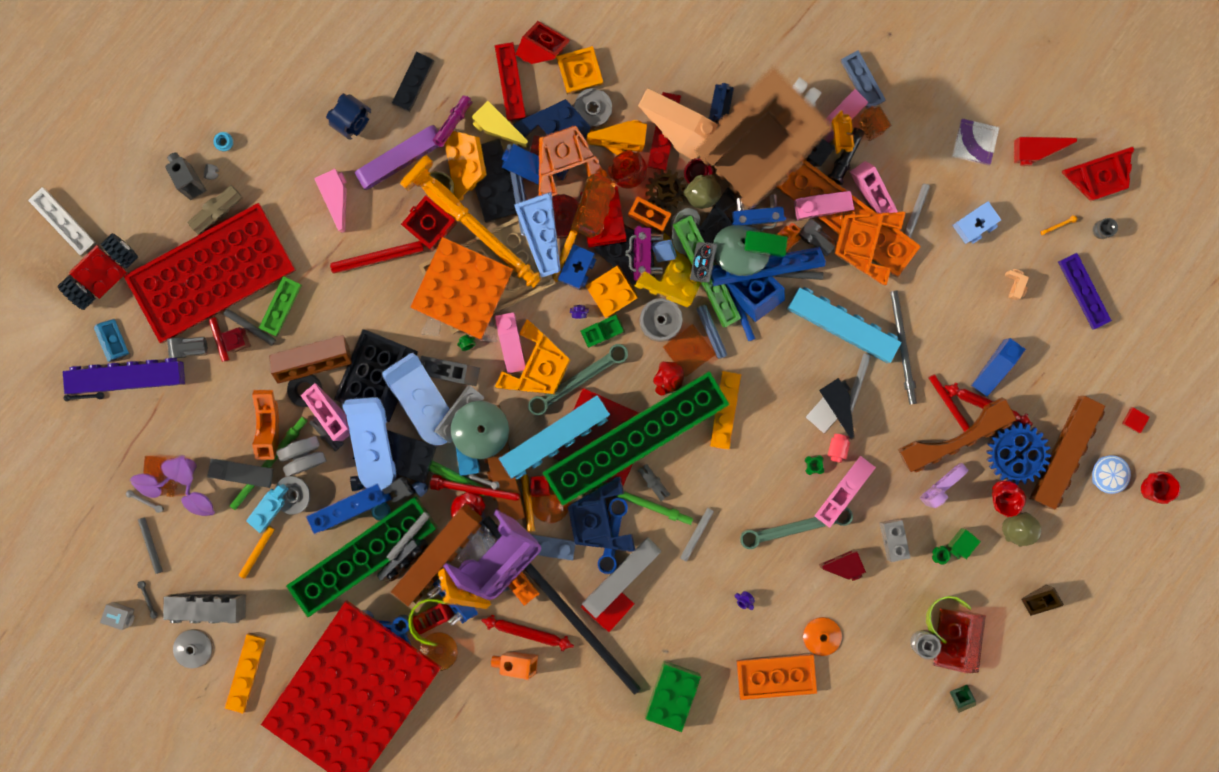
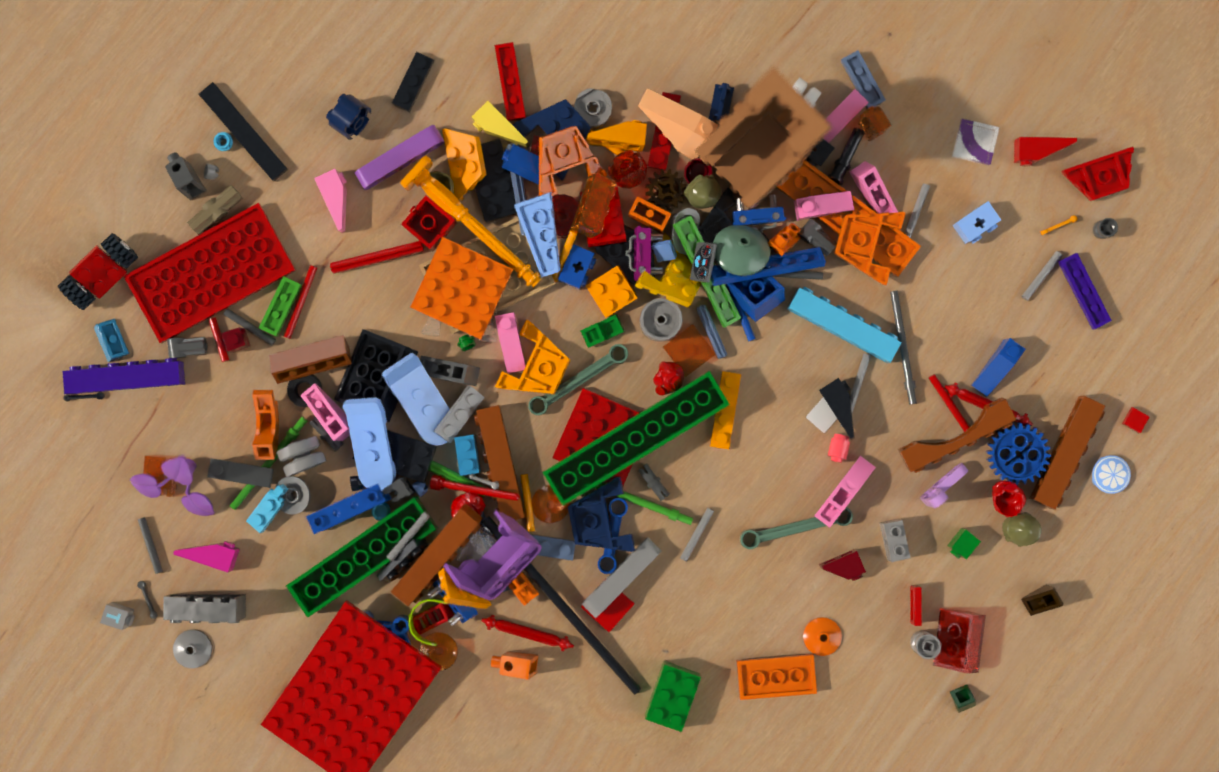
white plate [28,187,97,256] -> none
light grey hinge [126,490,163,513] -> none
light orange plate [225,633,267,714] -> none
light orange bar [239,526,275,579] -> none
magenta pin [432,95,473,147] -> none
sand green dish [451,401,509,459] -> none
medium azure brick [499,395,610,479] -> none
red slope [515,21,570,64] -> none
red tile [530,476,550,497] -> none
light orange plate [556,46,604,94] -> none
dark purple plate [570,305,589,319] -> none
dark purple plate [735,591,755,610] -> none
green slope [744,231,788,257] -> none
green plate [805,455,824,475] -> none
light orange hinge [831,110,854,154] -> none
lime piece [926,596,972,644] -> none
green plate [932,546,951,565] -> none
light nougat bracket [1005,269,1029,300] -> none
red hair [1141,471,1181,504] -> none
none -> dark pink slope [173,541,240,573]
none -> black tile [199,82,288,181]
none -> red bar [283,265,317,339]
none -> red tile [910,585,922,626]
none -> light grey bar [1021,251,1063,301]

